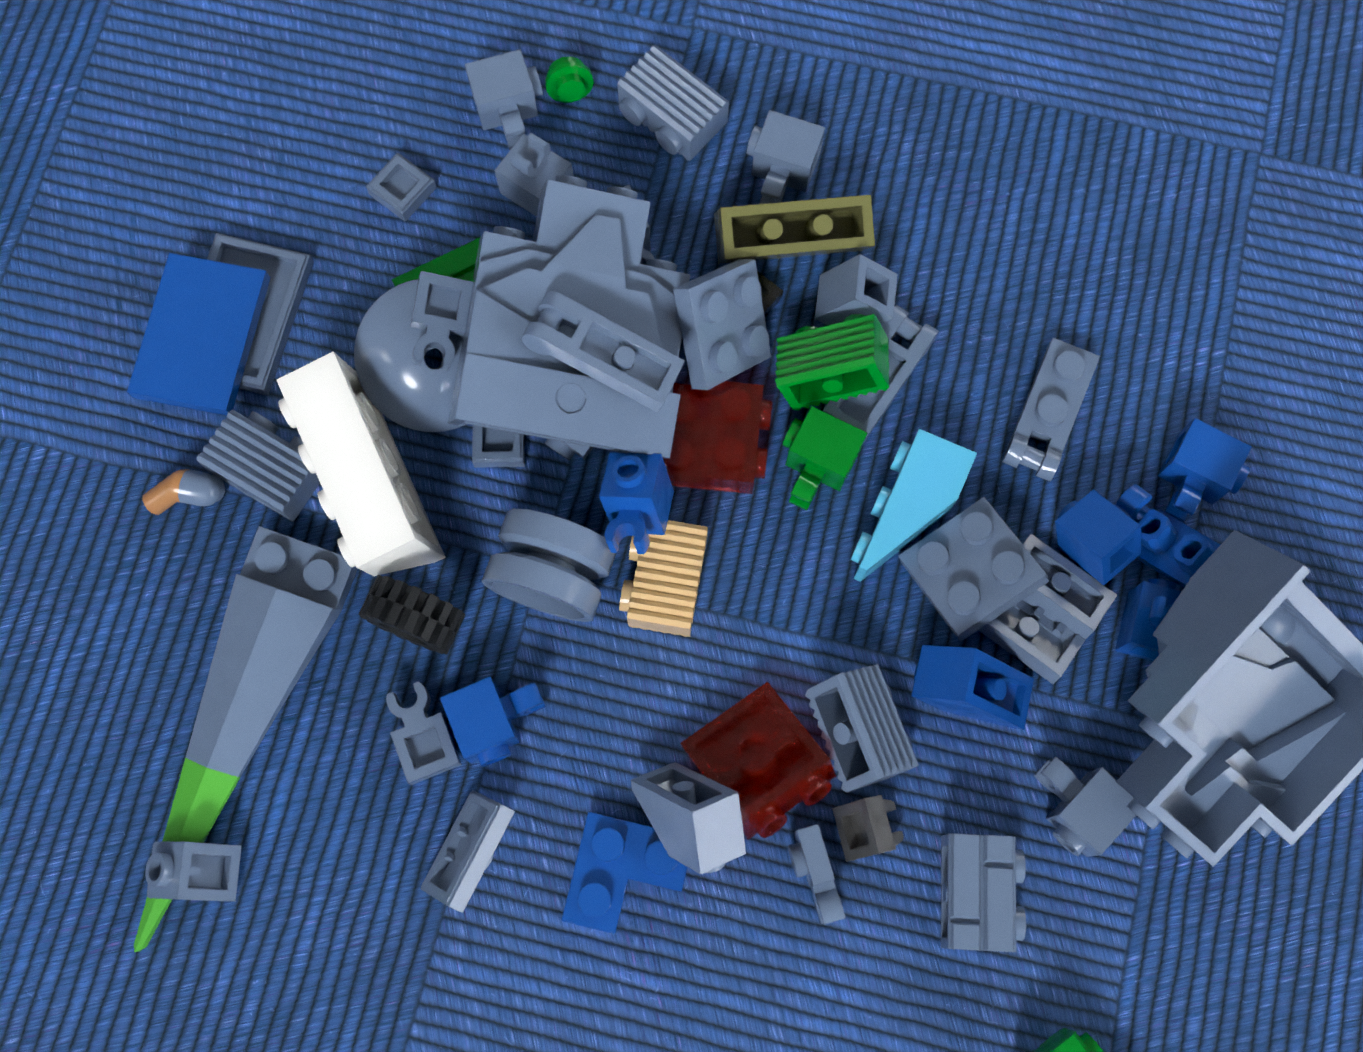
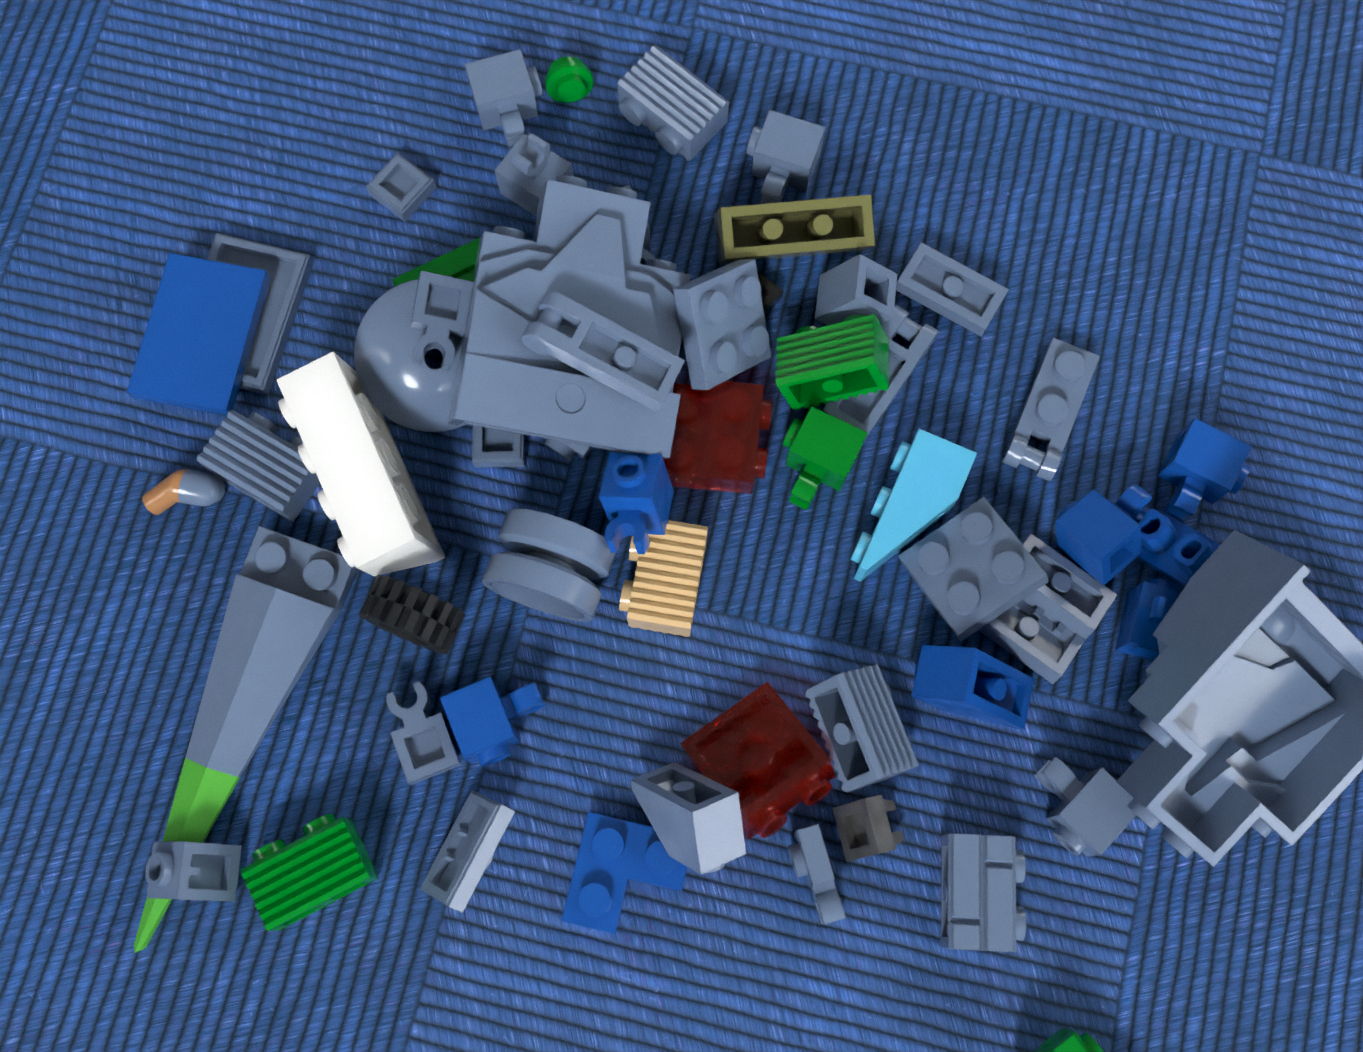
none -> green brick [241,813,379,931]
none -> sand blue plate [896,242,1009,337]

